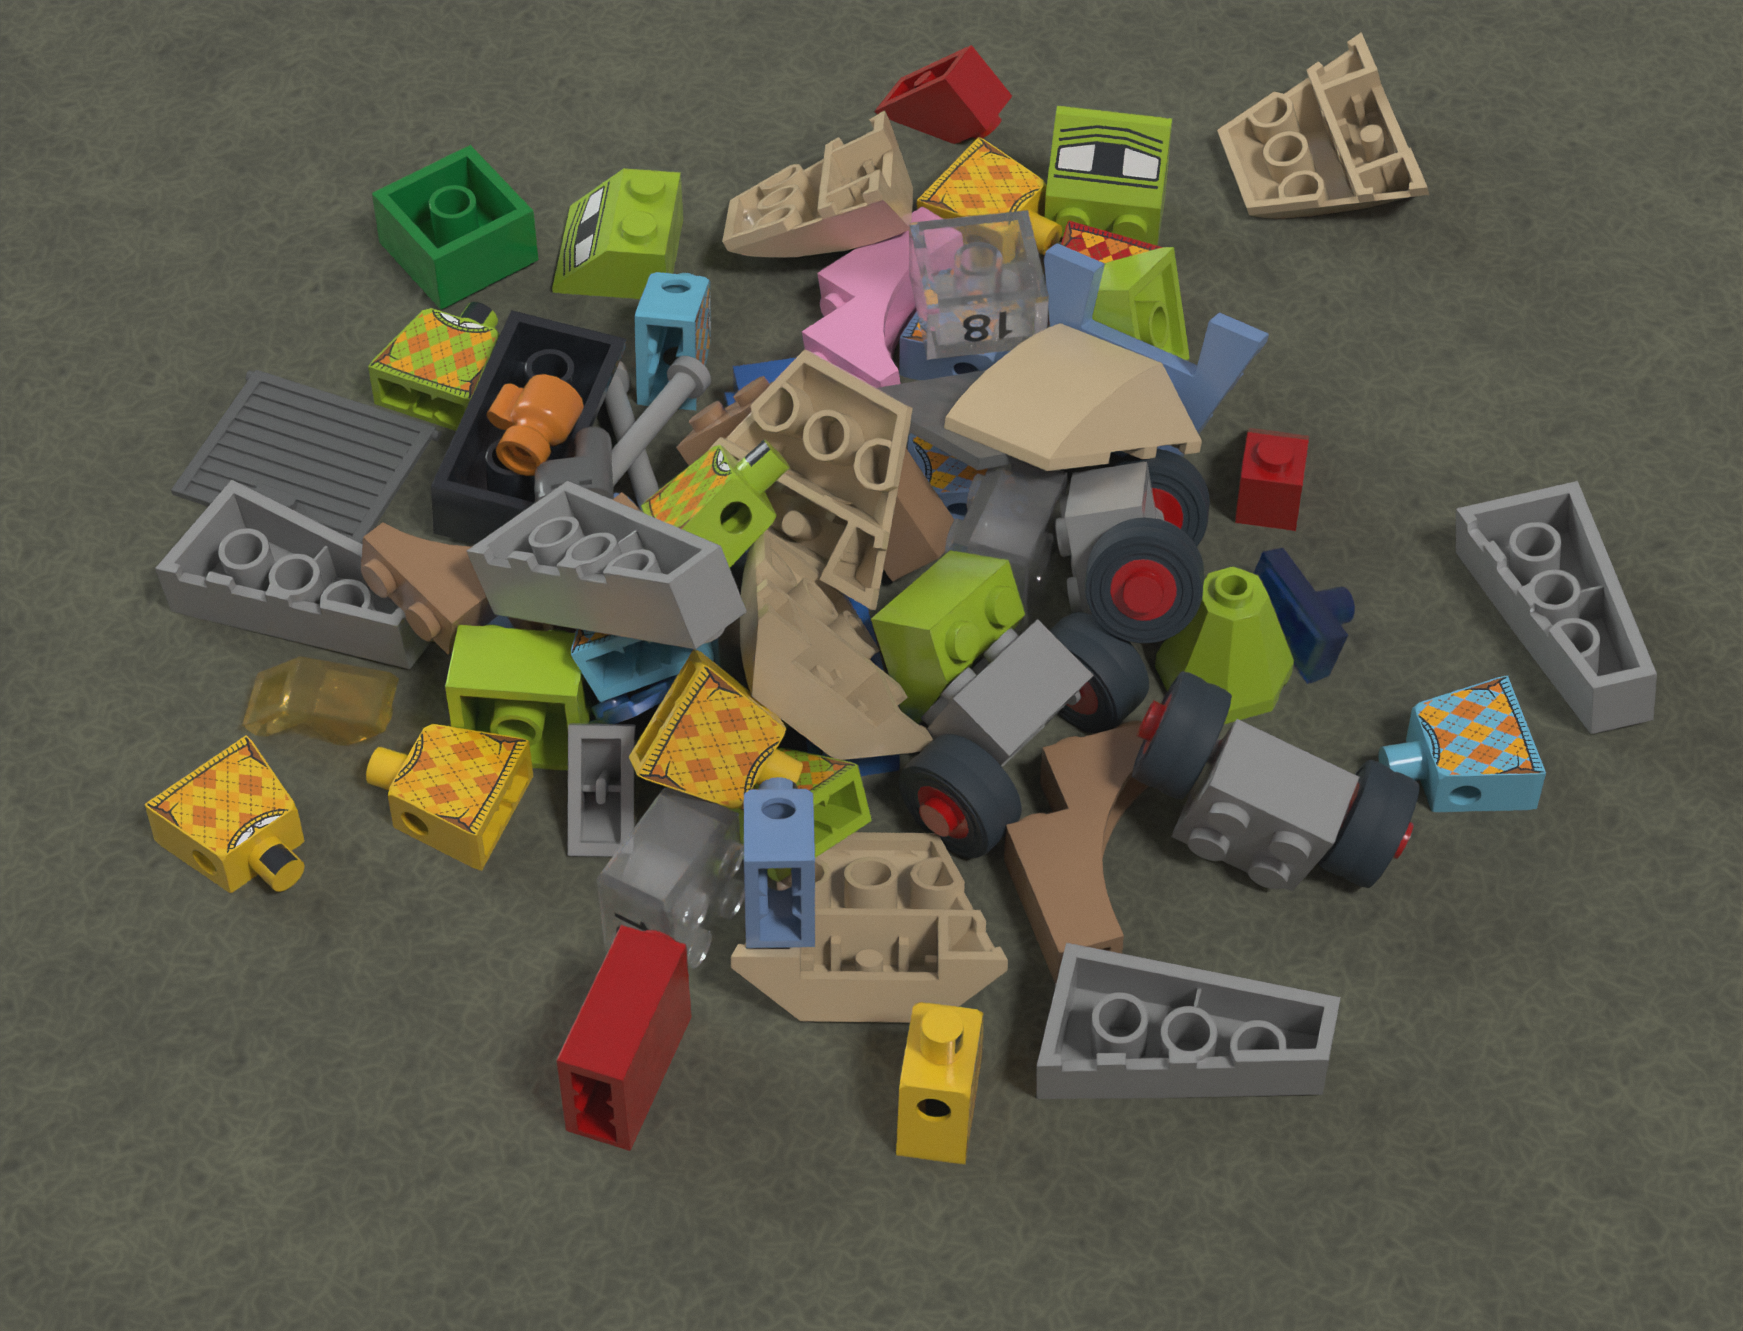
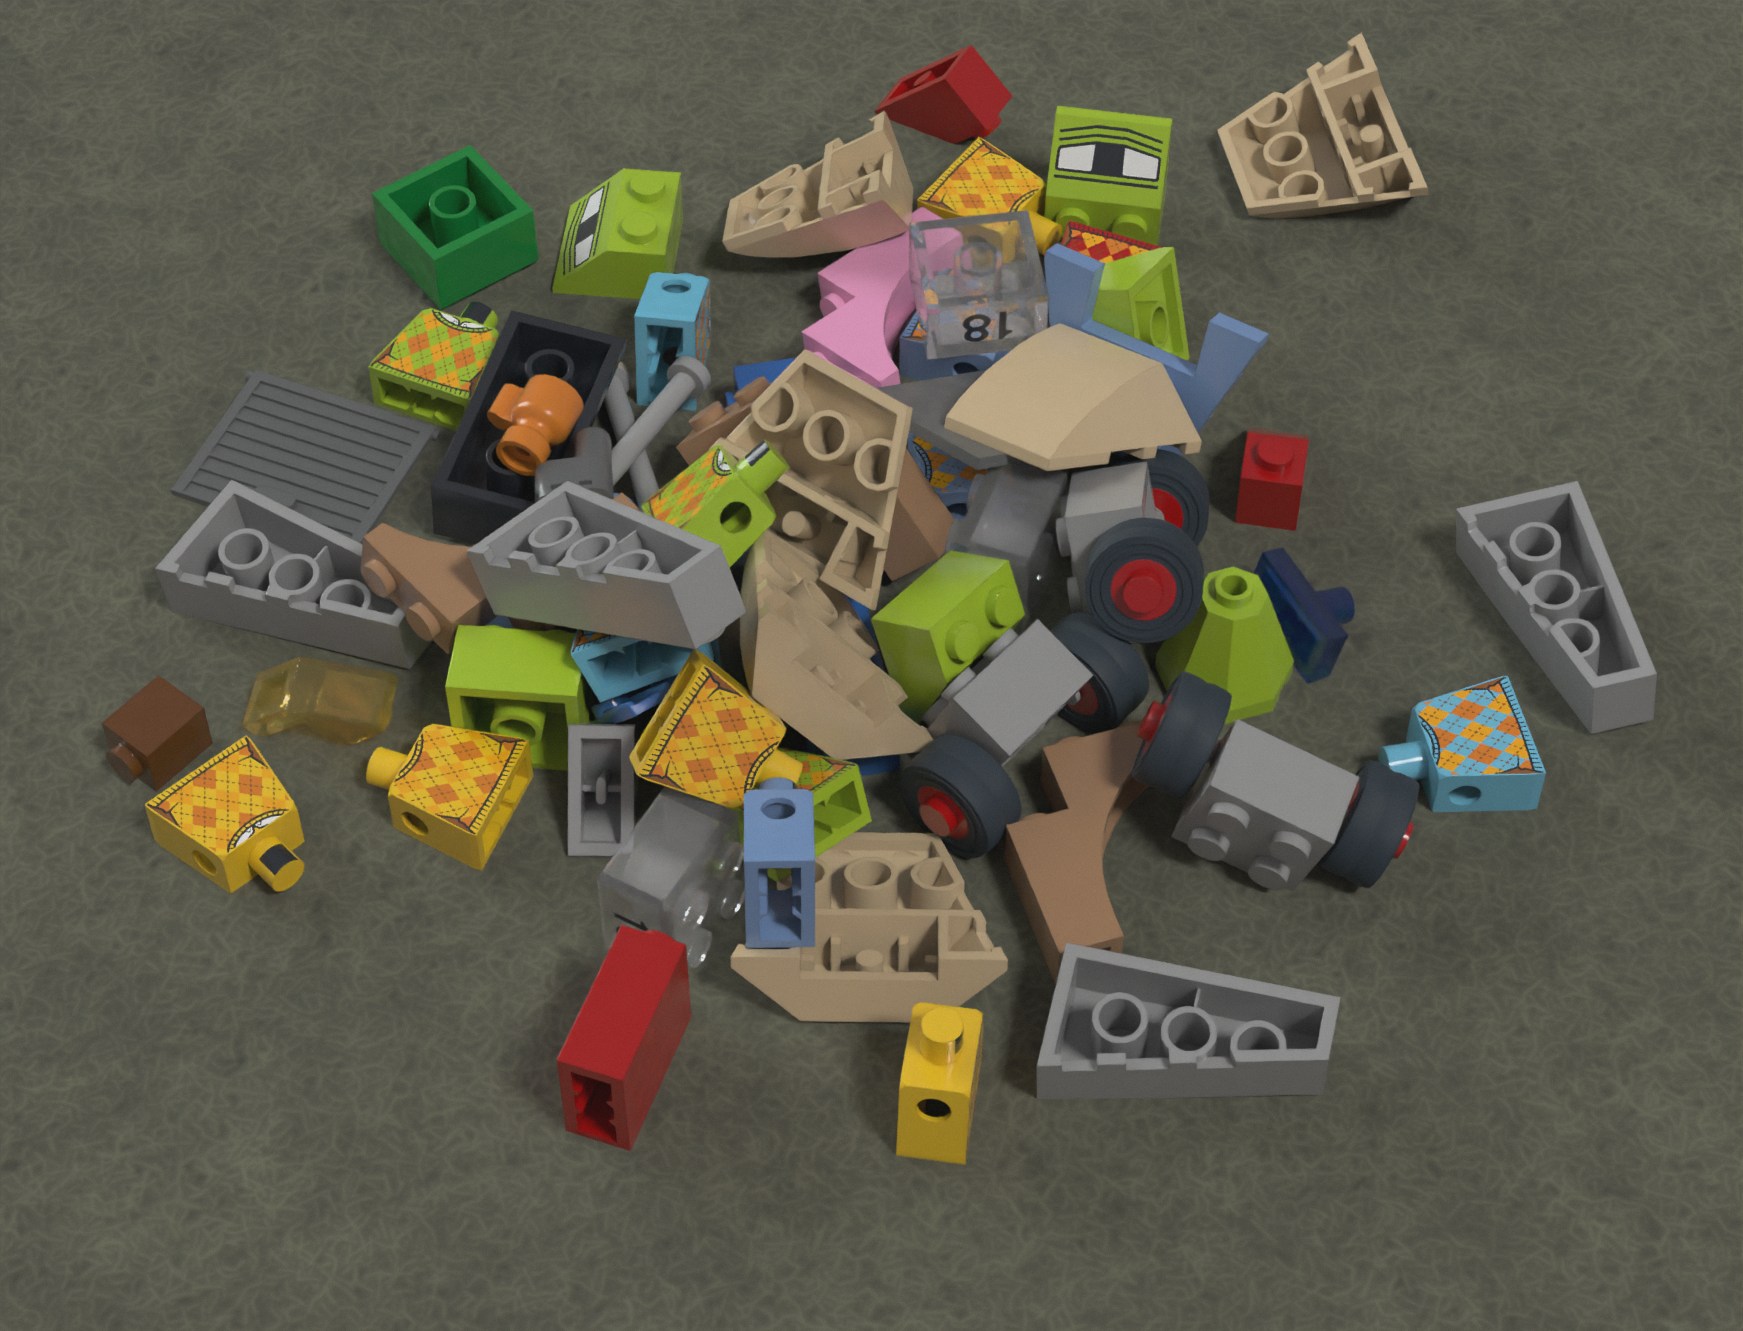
none -> reddish brown brick [102,675,213,792]

